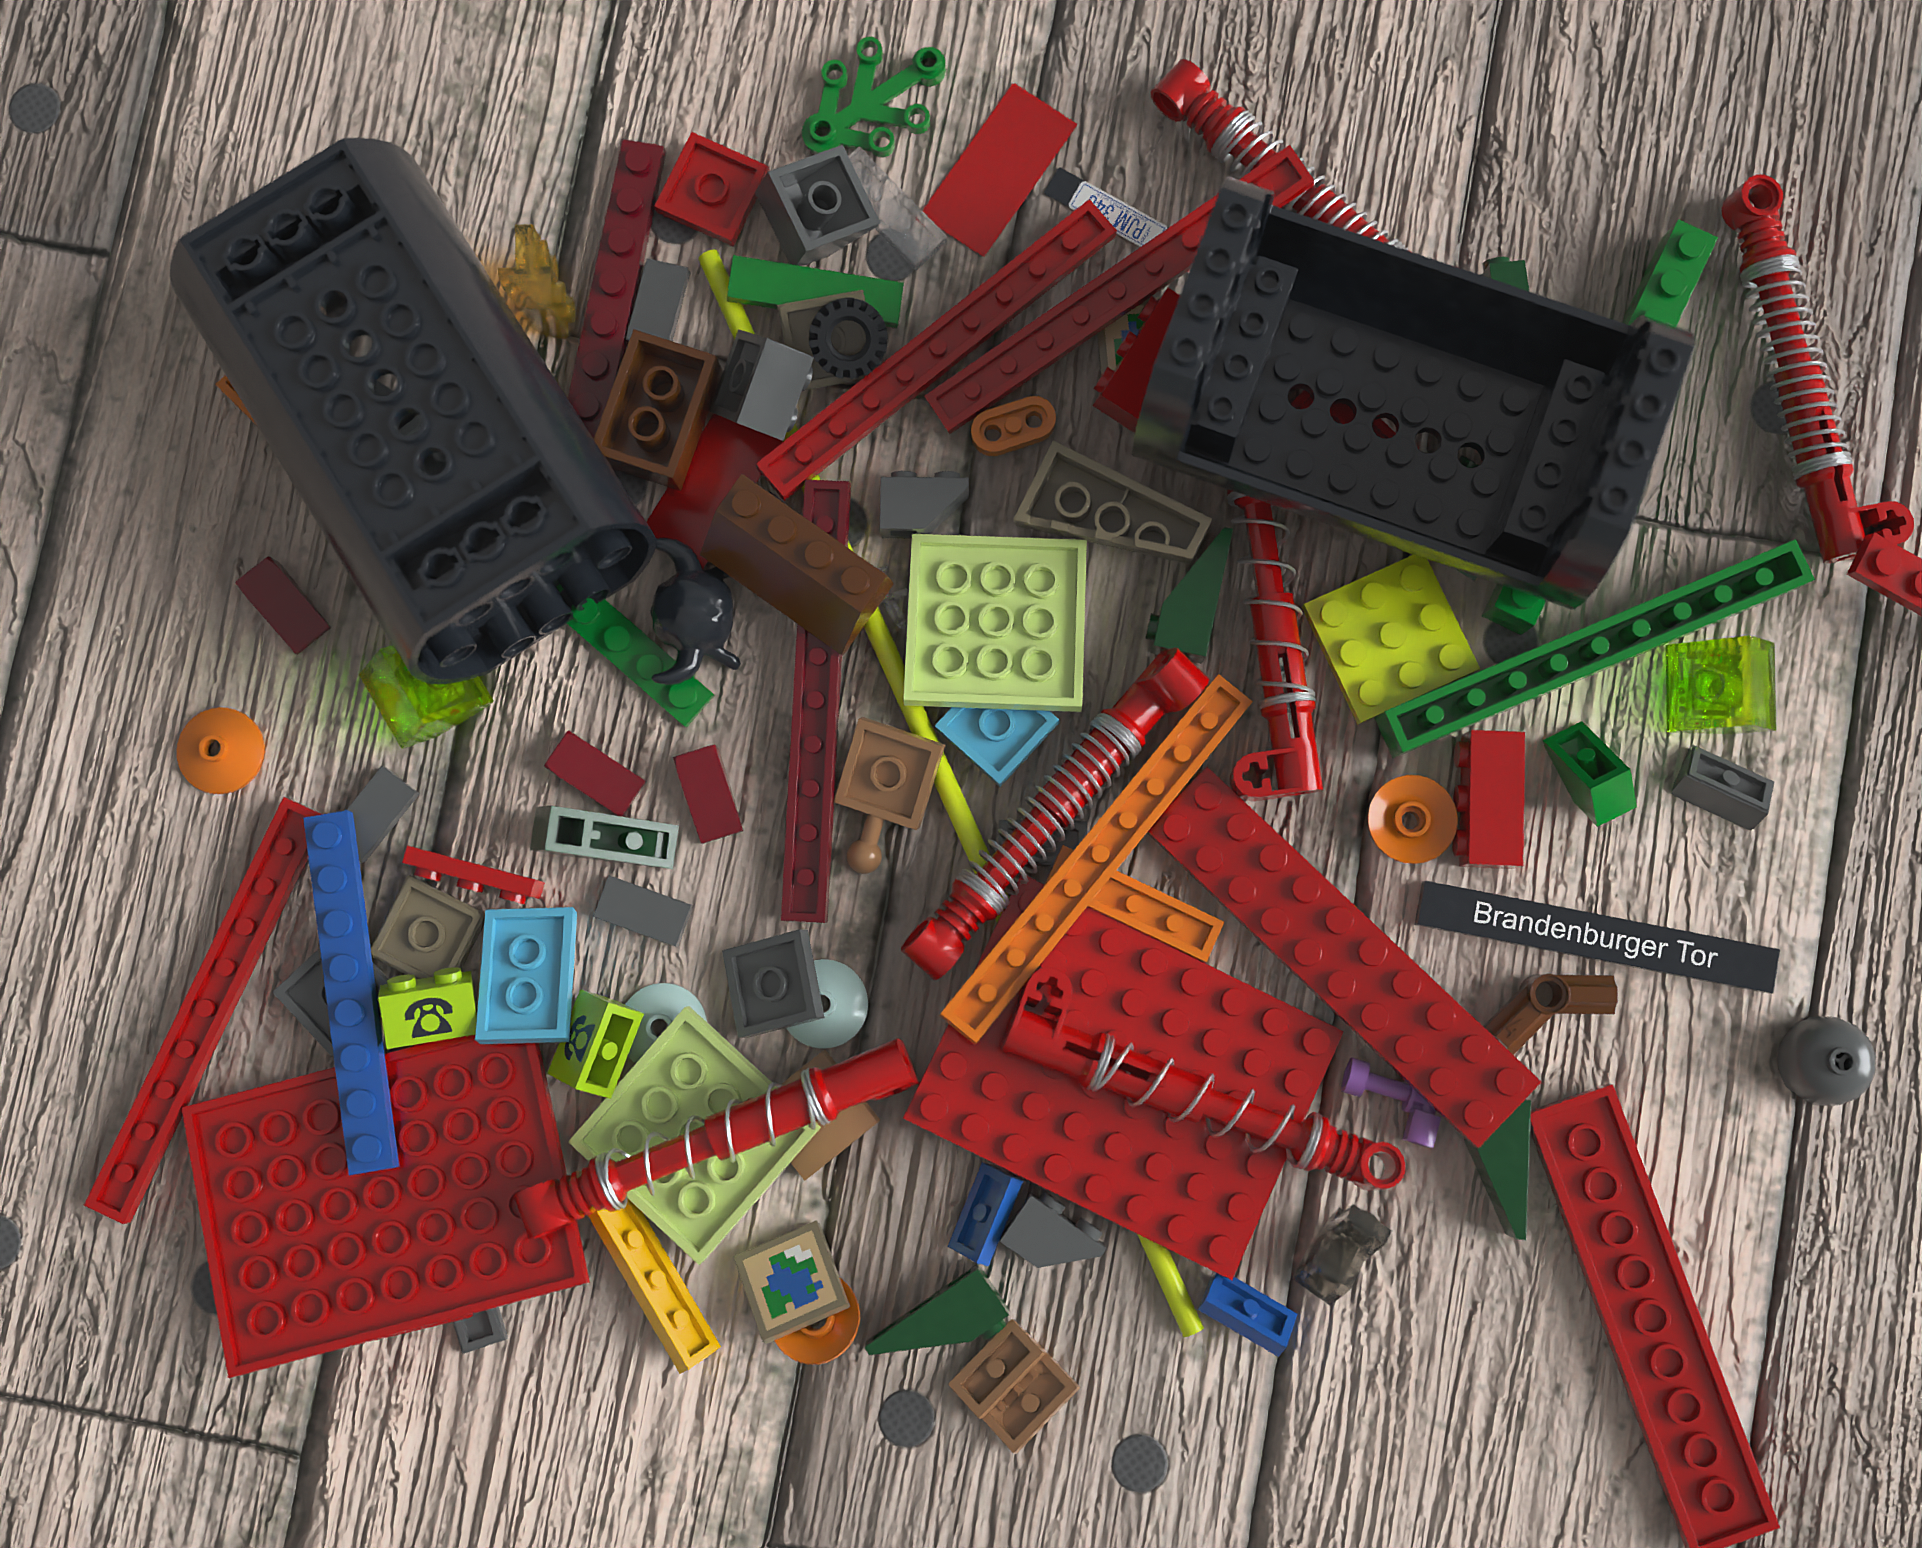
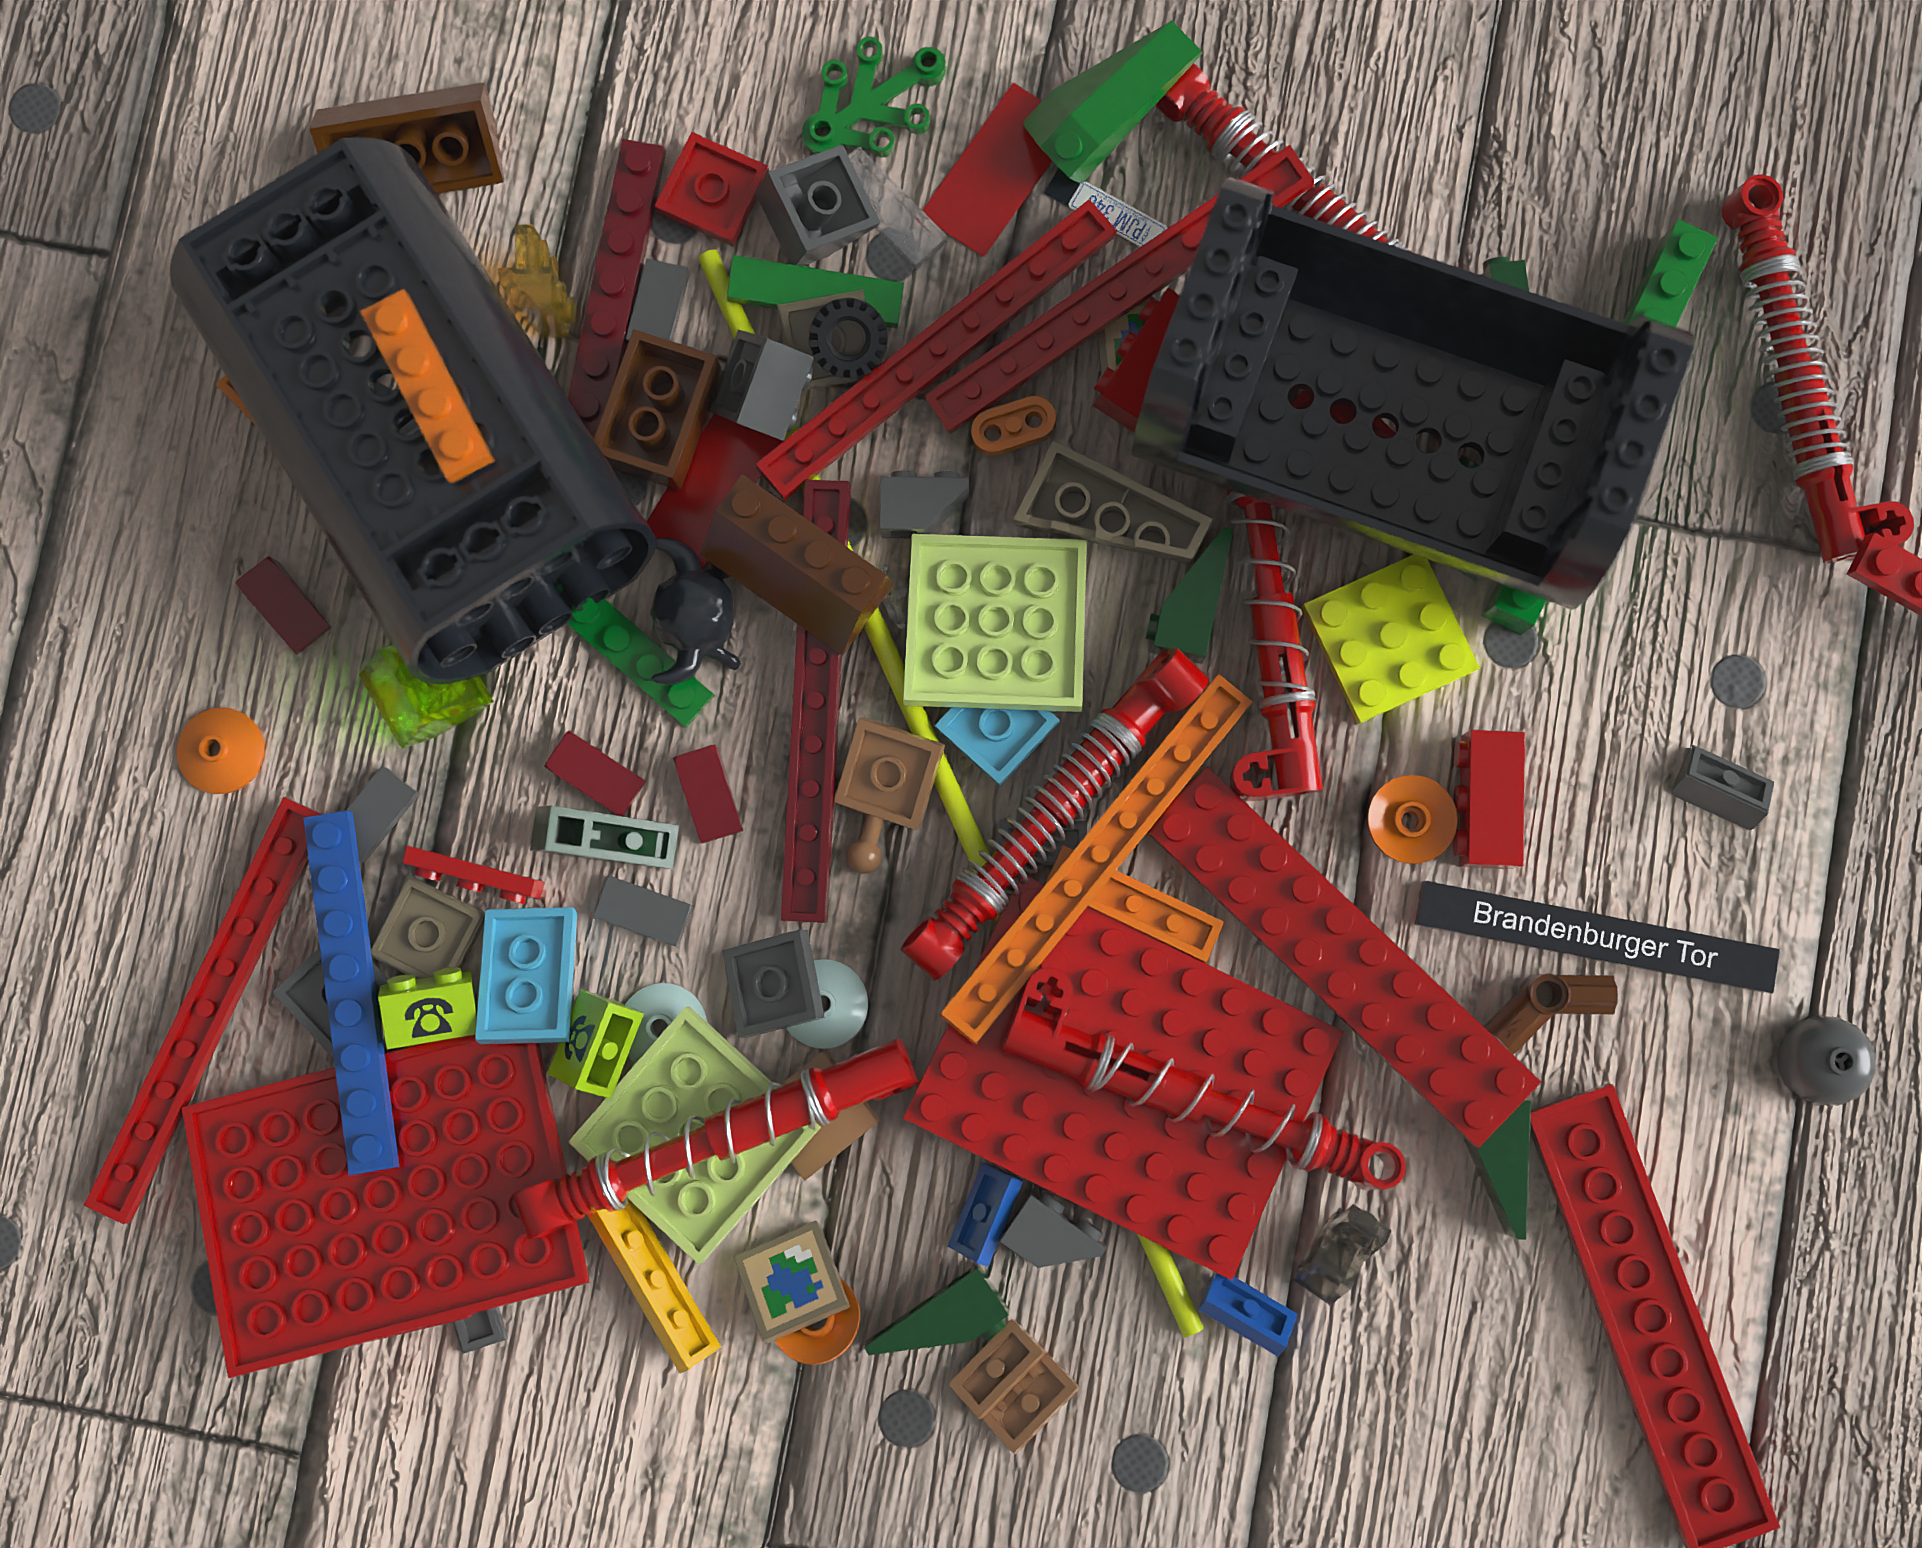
medium lavender bar [1341,1057,1441,1148] -> none
green brick [1375,539,1815,759] -> none
green slope [1543,721,1637,827] -> none
clear neon green slope [1665,635,1776,734] -> none
none -> reddish brown slope [309,82,504,194]
none -> orange plate [360,289,494,483]
none -> green wedge [1023,21,1203,184]

